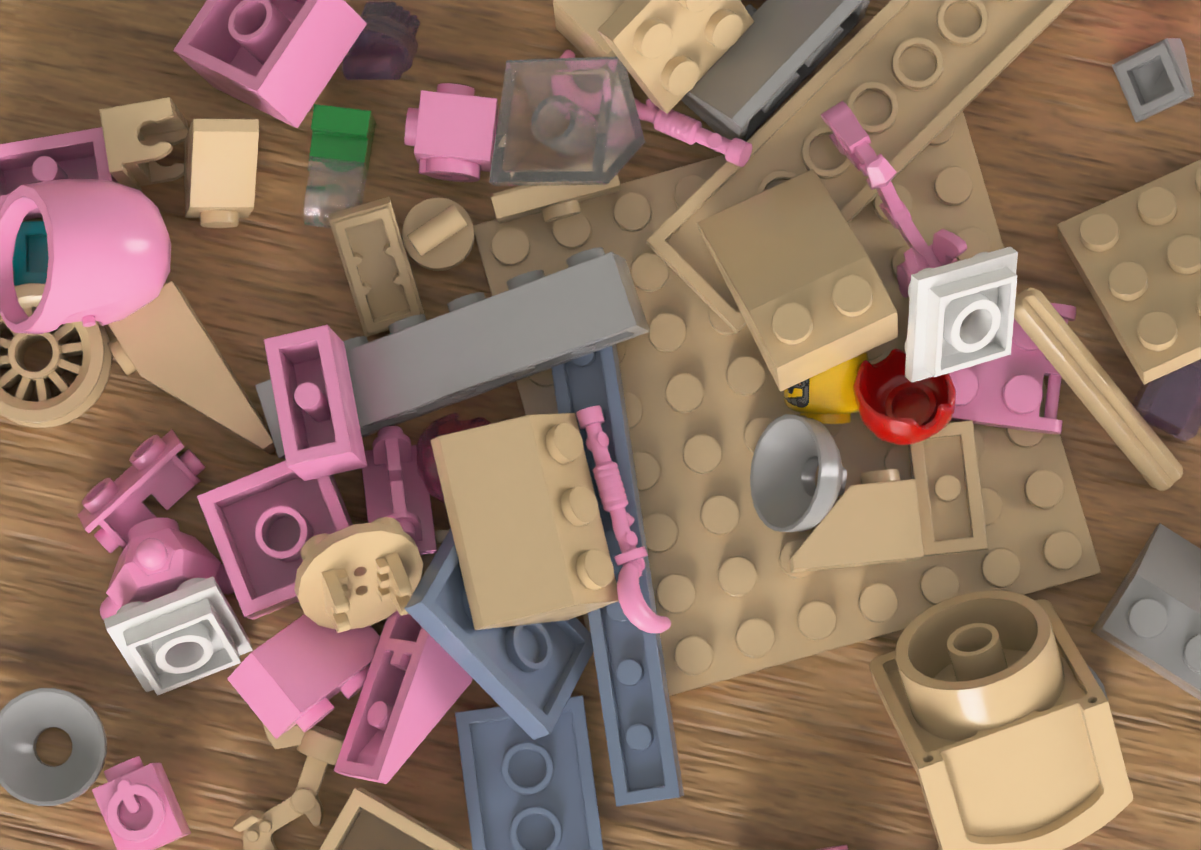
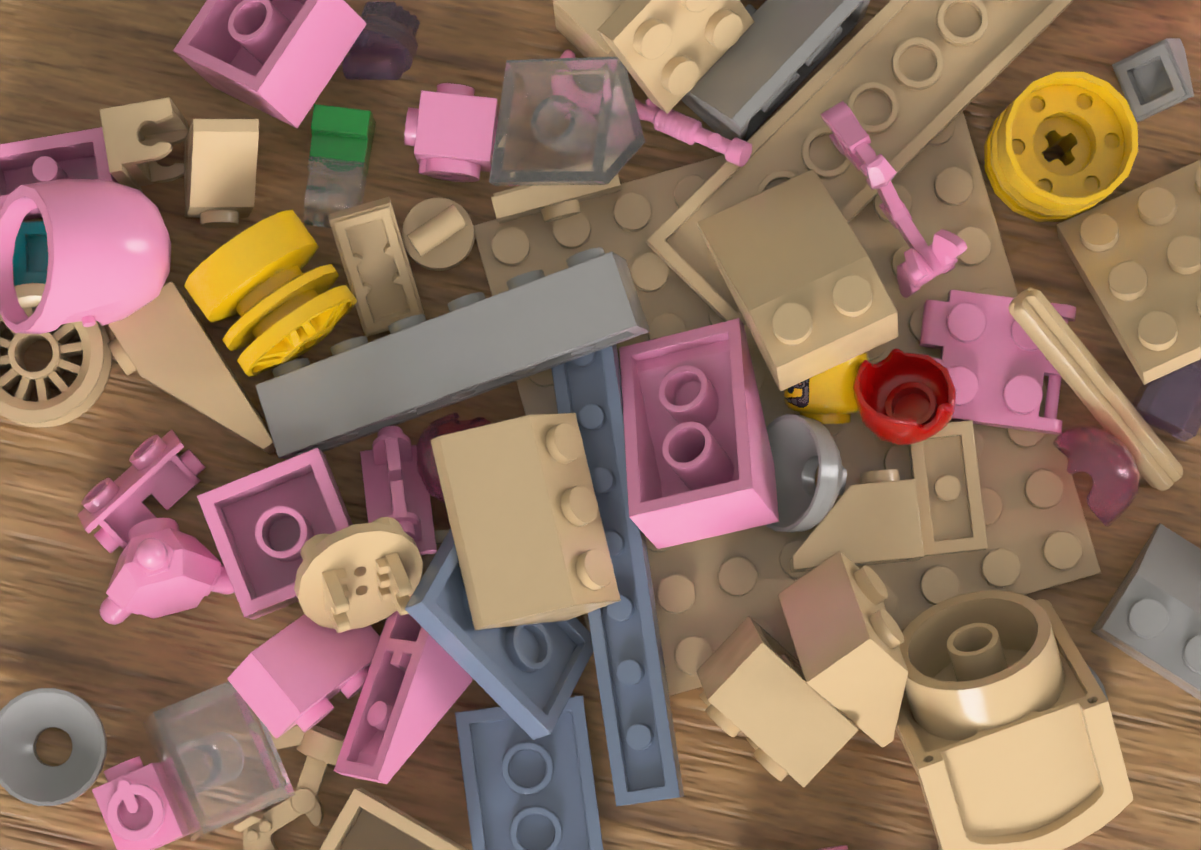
white piece [104,576,253,696] -> none
bright pink brick [264,325,367,481] -> none
bright pink piece [576,405,671,633] -> none
white piece [904,246,1018,383] -> none
none -> clear slope [143,681,296,841]
none -> yellow wheel [184,209,357,377]
none -> bright pink slope [619,318,779,549]
none -> tan brick [696,616,858,788]
none -> tan slope [778,551,908,748]
none -> yellow wheel [984,72,1138,222]
none -> clear pink hair [1053,425,1141,527]

